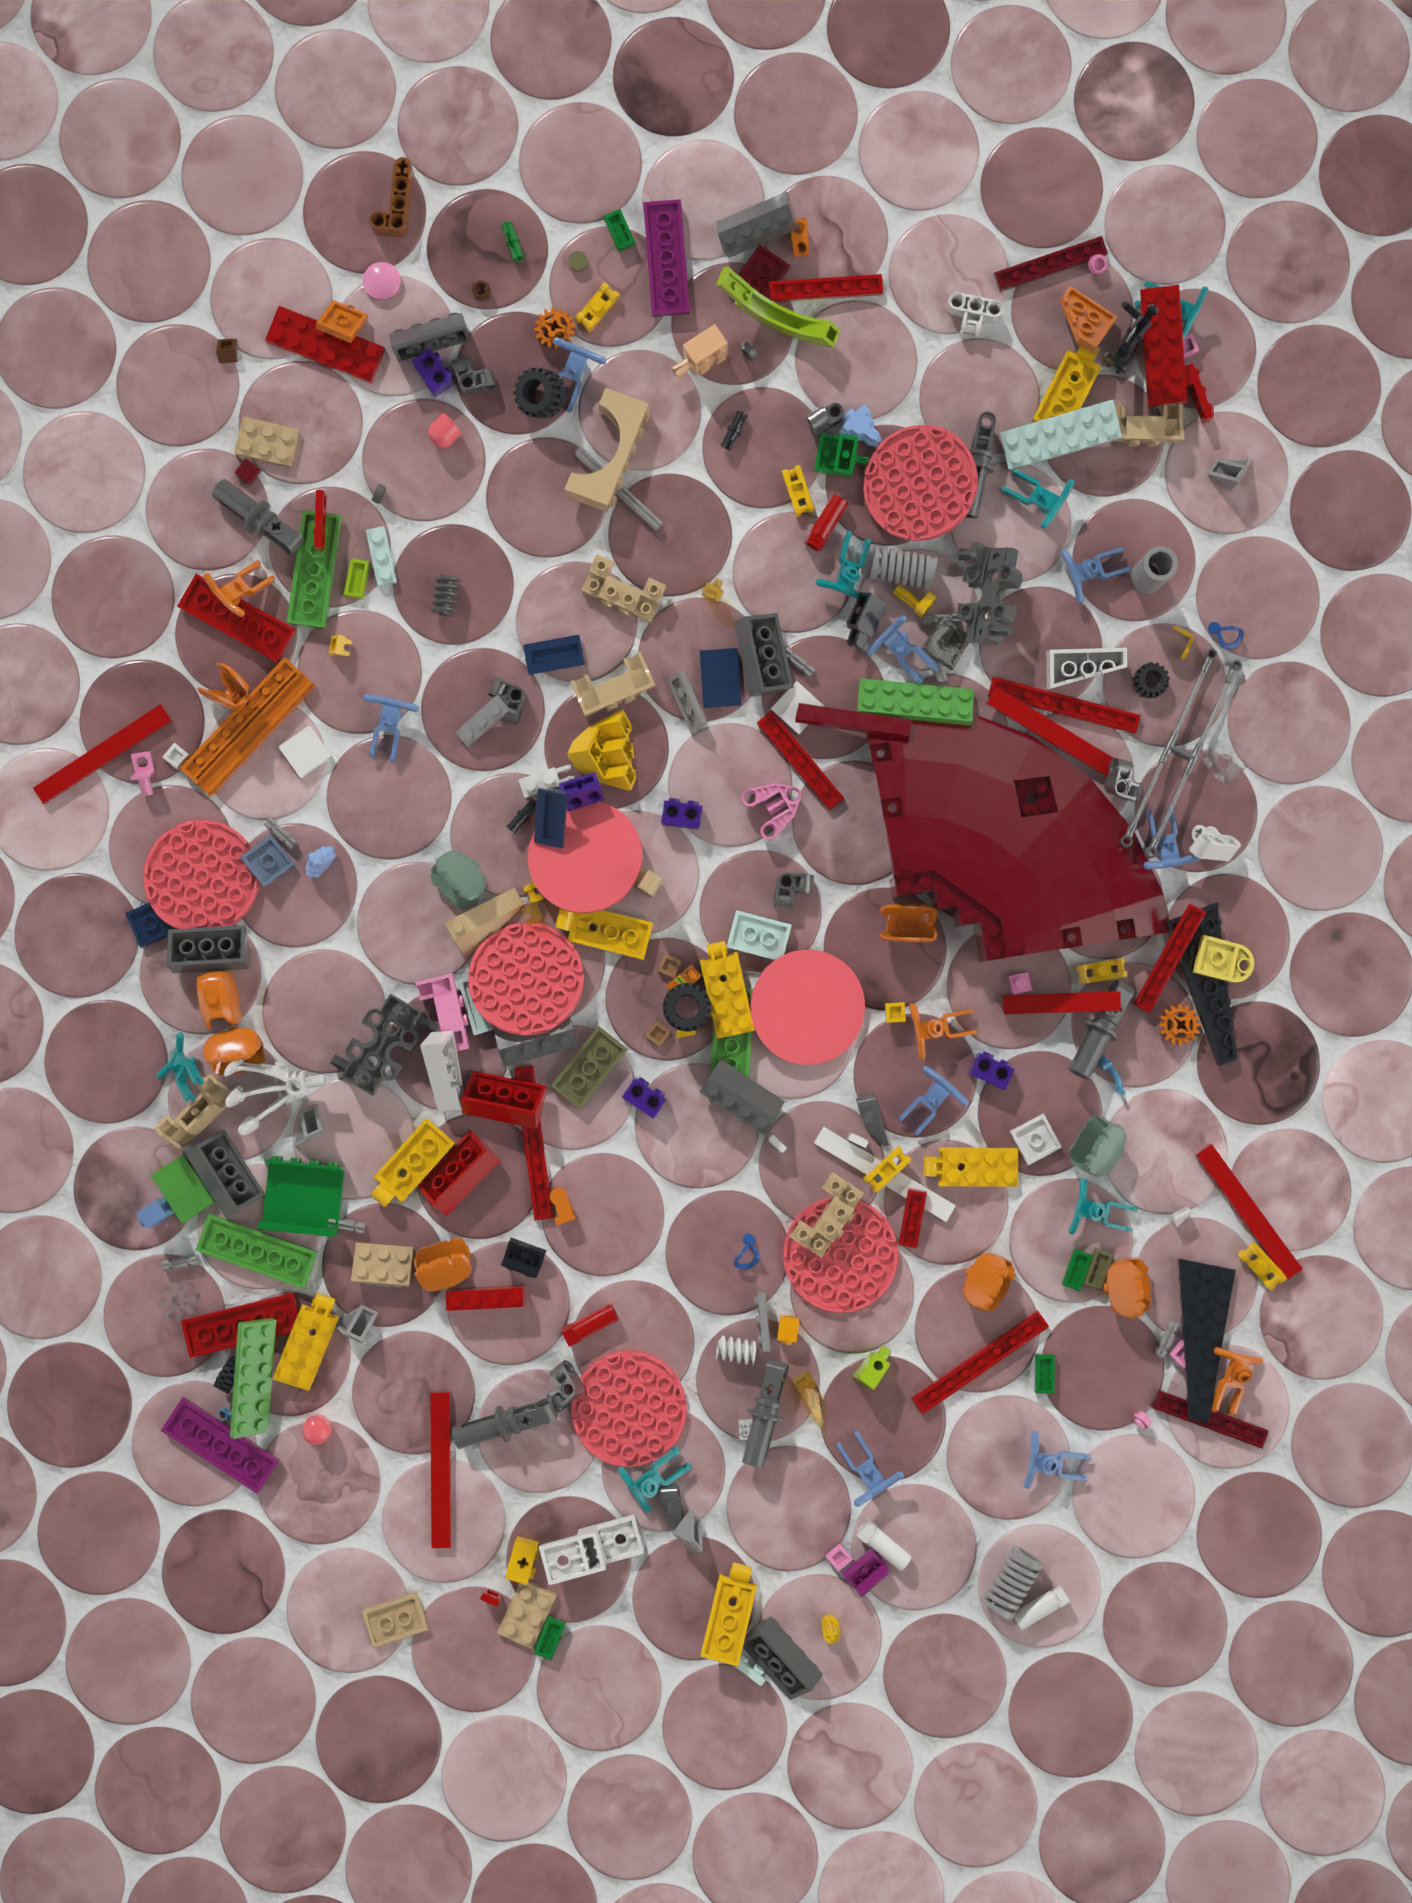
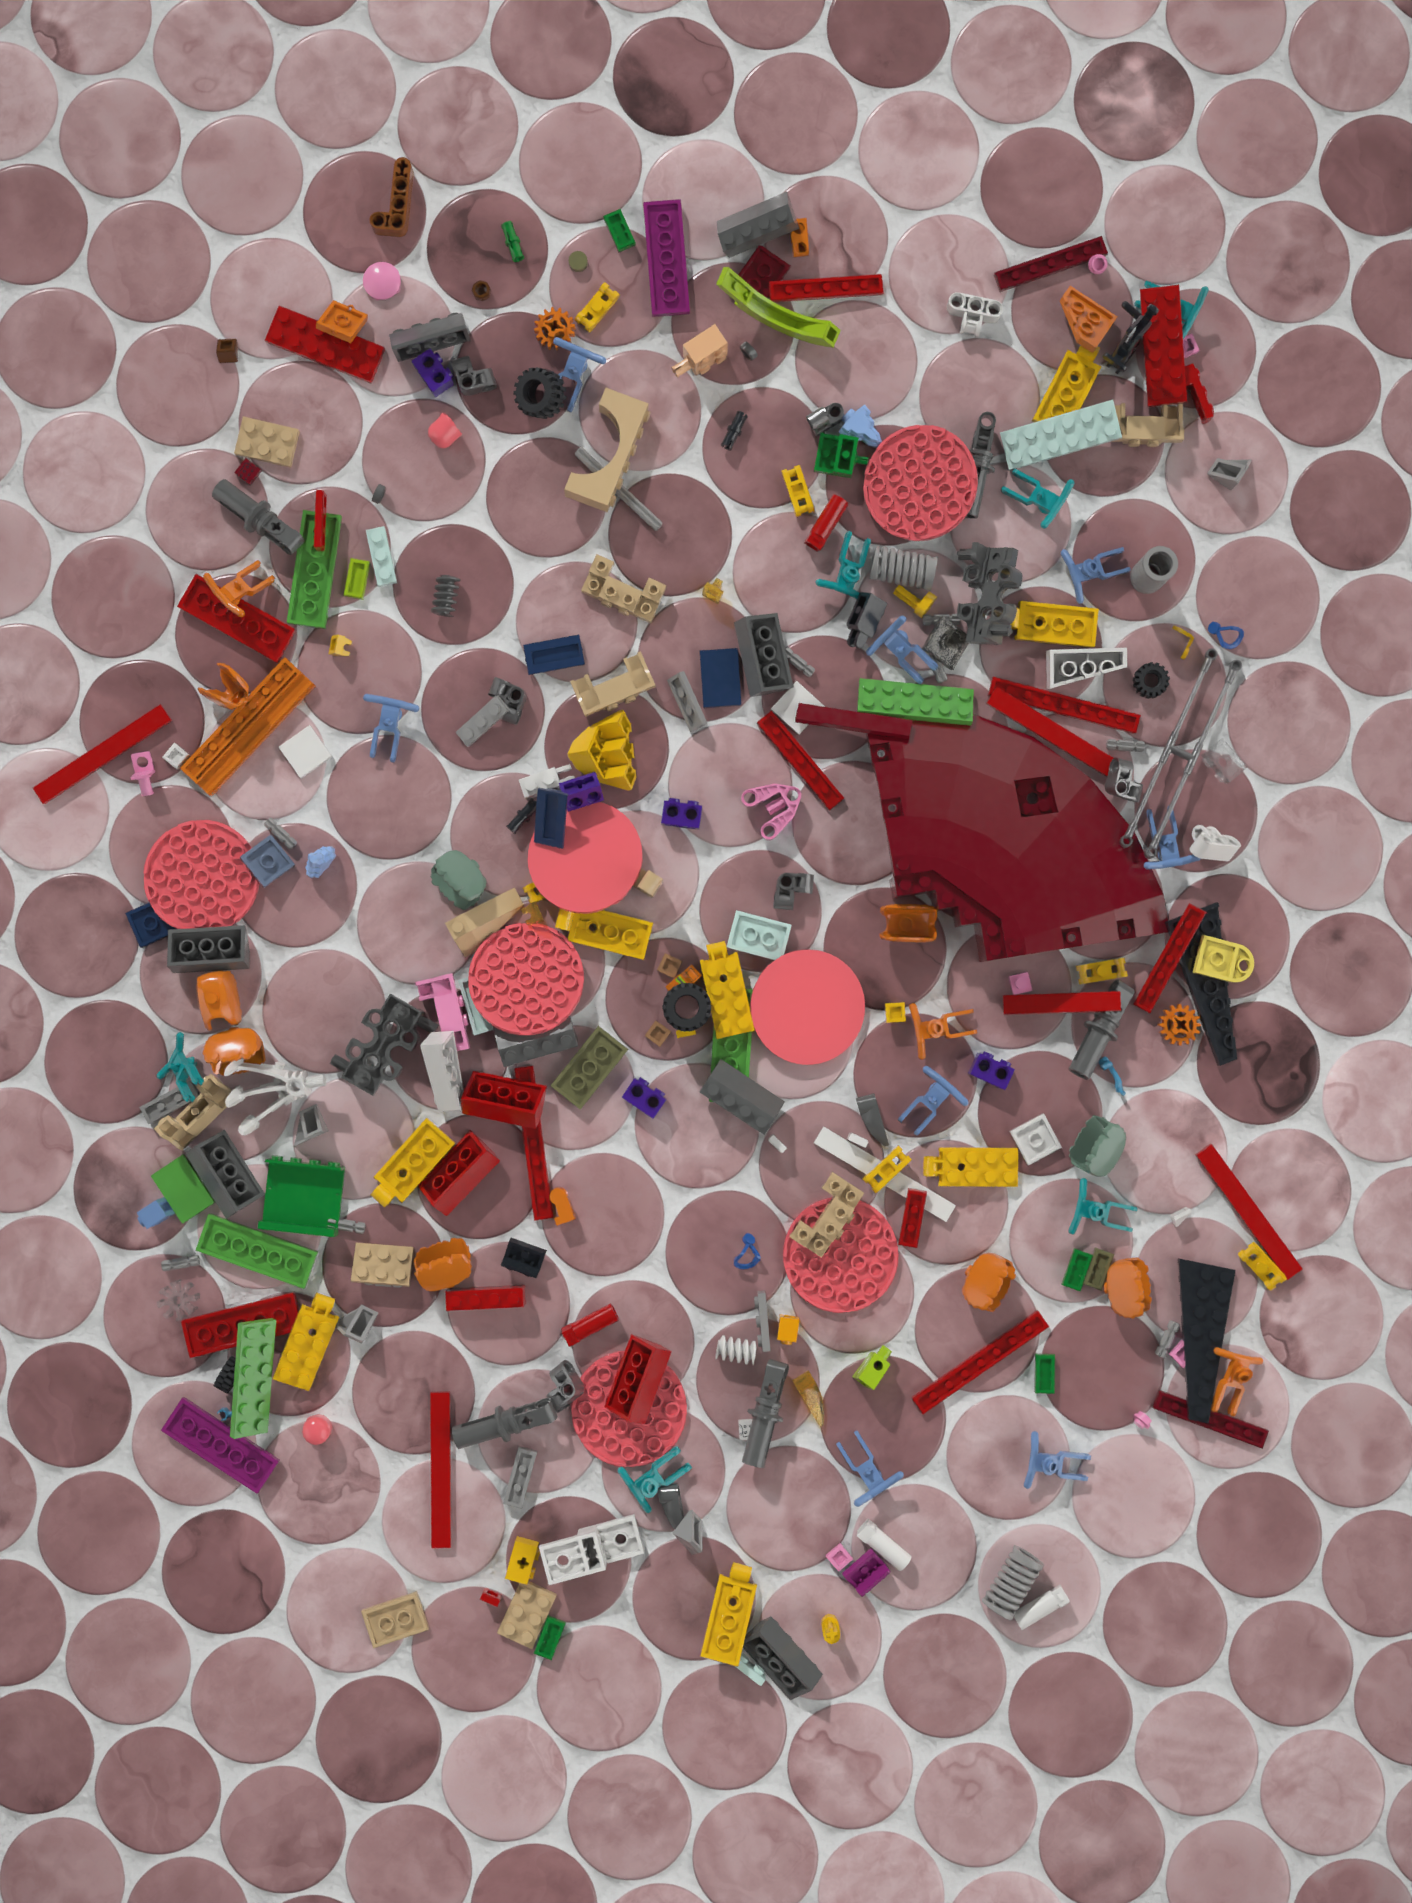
none -> light grey plate [139,1080,200,1124]
none -> light grey plate [503,1446,537,1509]
none -> red slope [604,1334,672,1424]
none -> yellow hinge [1010,601,1099,648]
none -> light grey axle [1106,739,1145,752]

